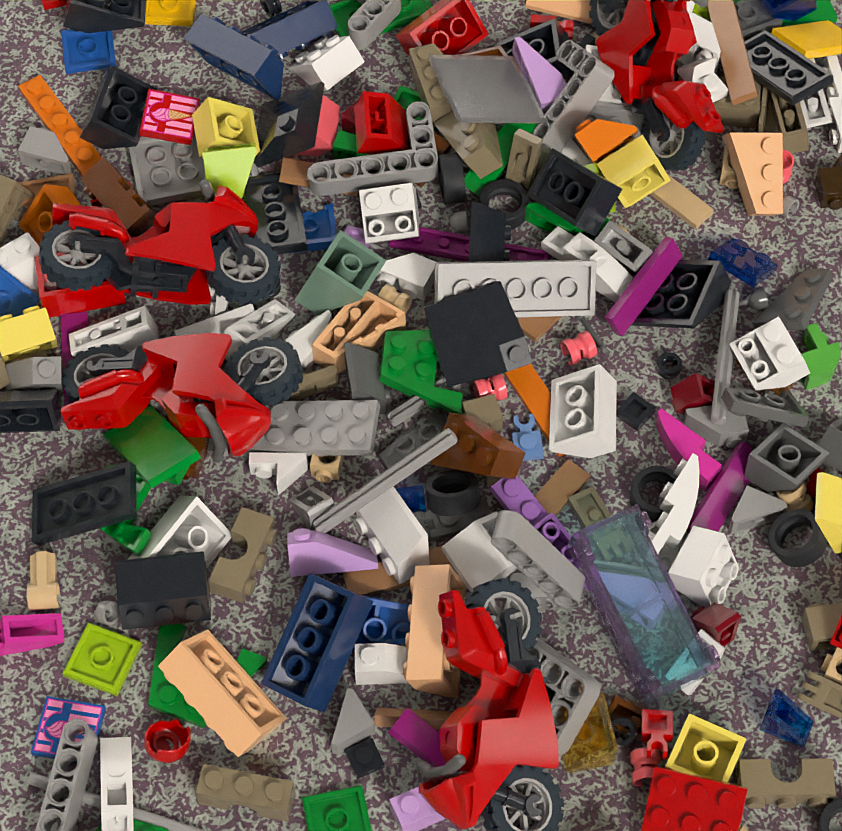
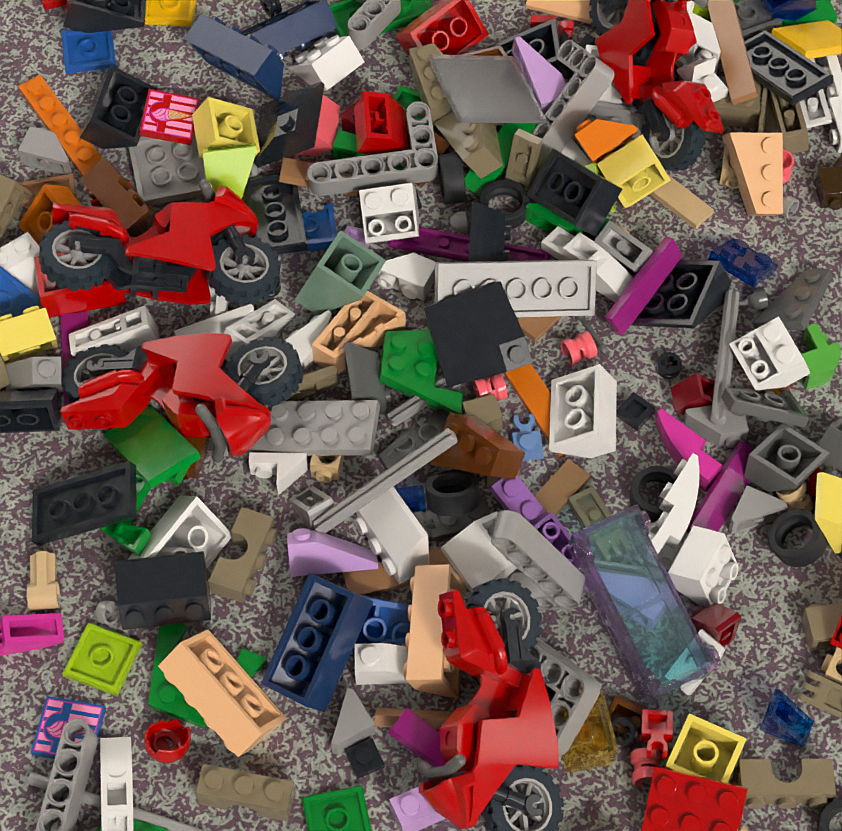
tan wheel [378,284,412,314] -> none

